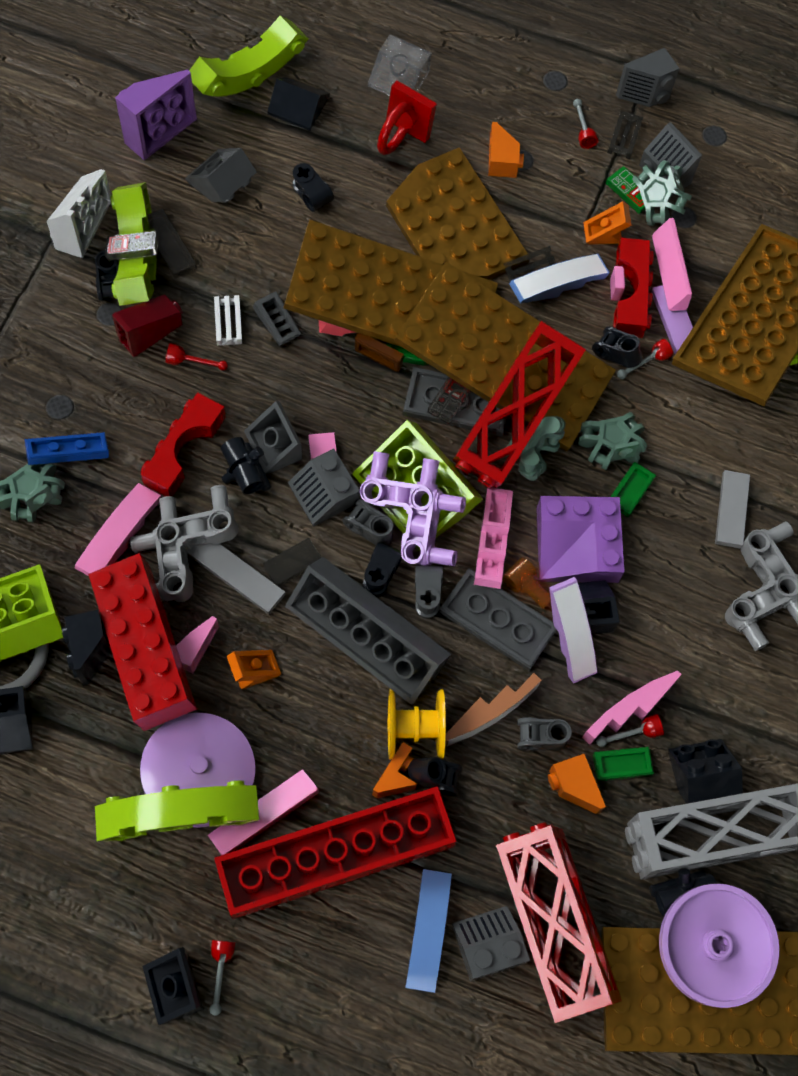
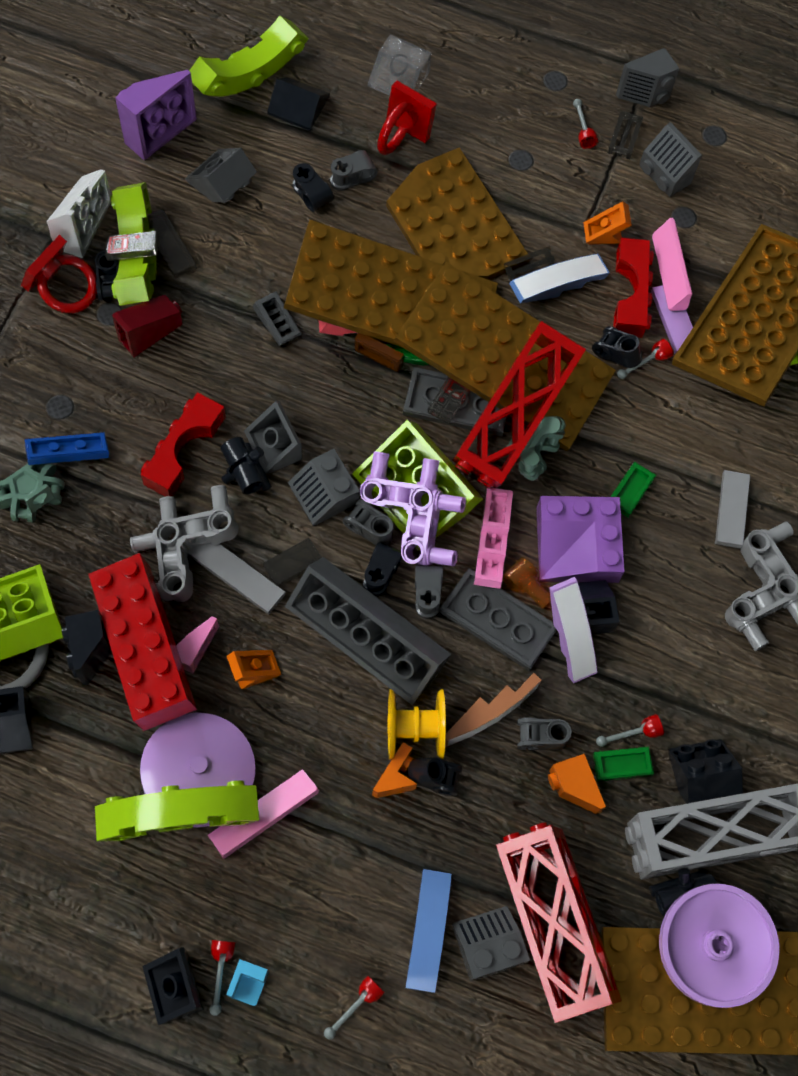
bright pink slope [75,483,161,576] -> none
red hinge [165,343,228,371] -> none
white tile [214,295,242,346] -> none
red brick [214,786,457,920] -> none
bright pink tile [308,432,336,459] -> none
orange slope [488,122,524,178] -> none
sand green piece [578,412,647,470] -> none
bright pink slope [582,671,682,745] -> none
green tile [606,166,645,214] -> none
bright pink tile [610,266,625,301] -> none
sand green piece [632,160,692,226] -> none
none -> red tile [21,235,97,313]
none -> medium azure panel [226,959,269,1006]
none -> hinge [324,976,385,1040]
none -> dark grey piece [330,150,378,191]

